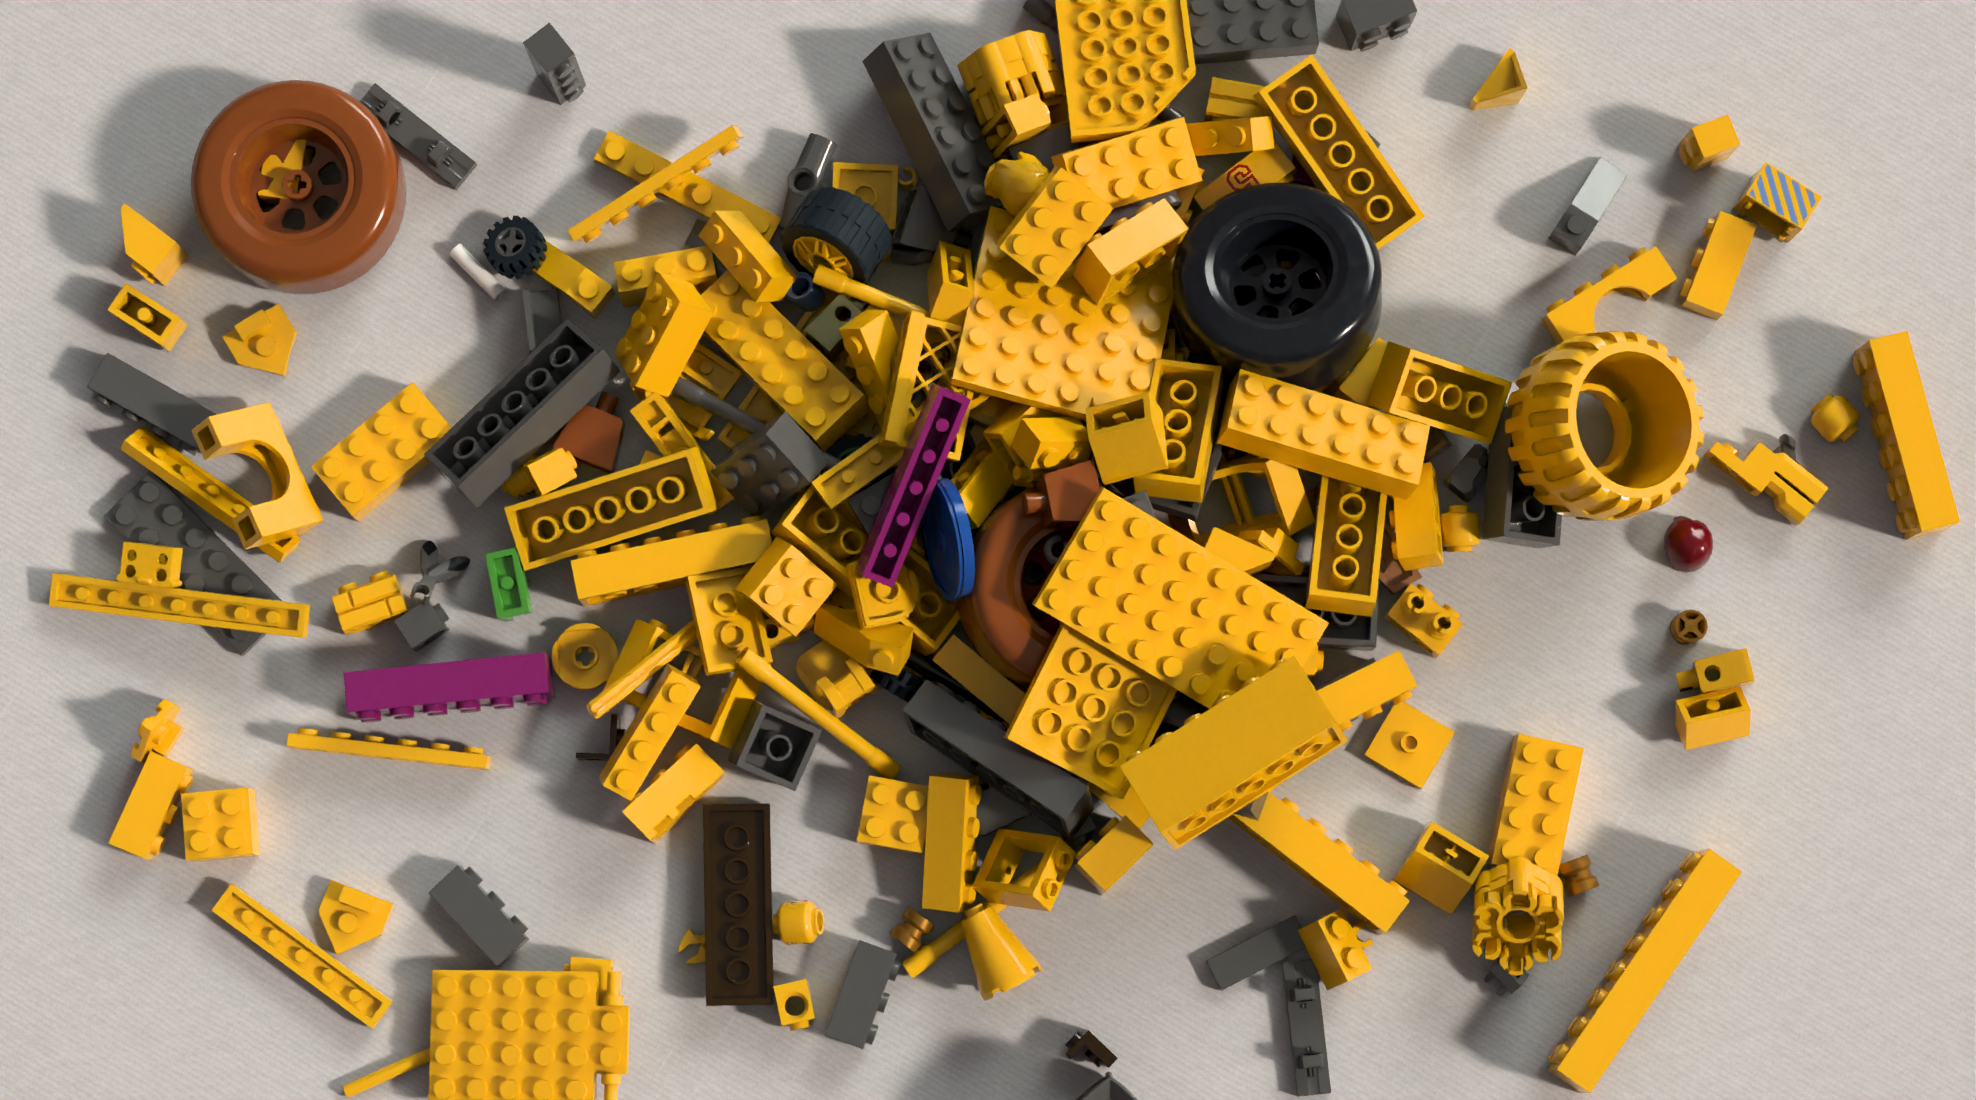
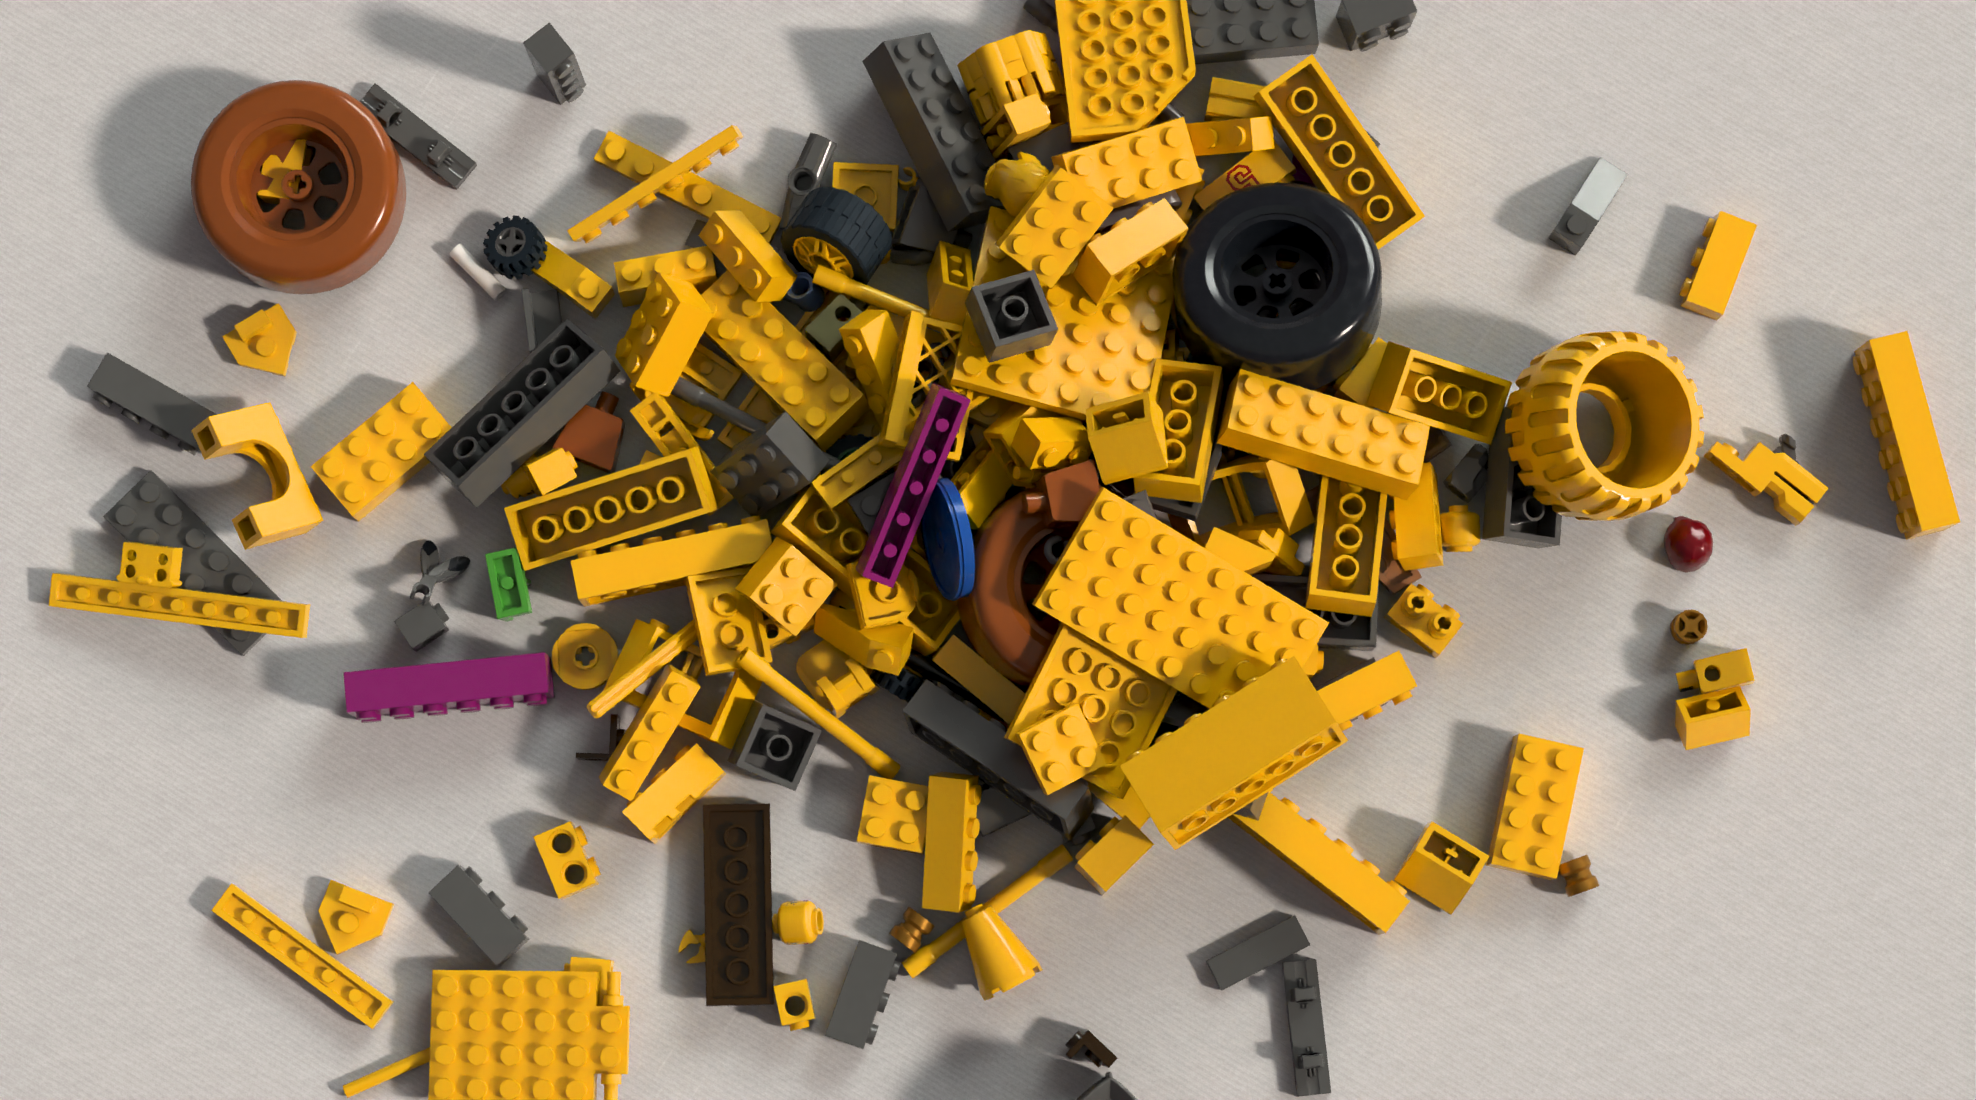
yellow brick [107,283,188,352] -> none
yellow brick [108,751,194,861] -> none
yellow slope [120,203,189,286] -> none
yellow plate [120,426,301,563] -> none
yellow plate [130,699,184,764] -> none
yellow brick [181,787,260,862] -> none
yellow plate [287,728,491,771] -> none
yellow brick [332,571,410,636] -> none
yellow window [972,828,1077,912] -> none
yellow brick [1298,908,1373,990] -> none
yellow plate [1363,701,1455,789] -> none
yellow slope [1468,48,1527,111] -> none
yellow piece [1472,857,1564,976] -> none
dark grey tile [1484,957,1529,996] -> none
yellow arch [1542,246,1678,344] -> none
yellow brick [1547,848,1742,1093] -> none
yellow brick [1679,114,1740,172] -> none
yellow container [1733,162,1822,243] -> none
yellow head [1810,394,1860,443] -> none
none -> yellow brick [534,821,601,900]
none -> dark grey brick [965,270,1058,363]
none -> yellow plate [1015,703,1106,795]

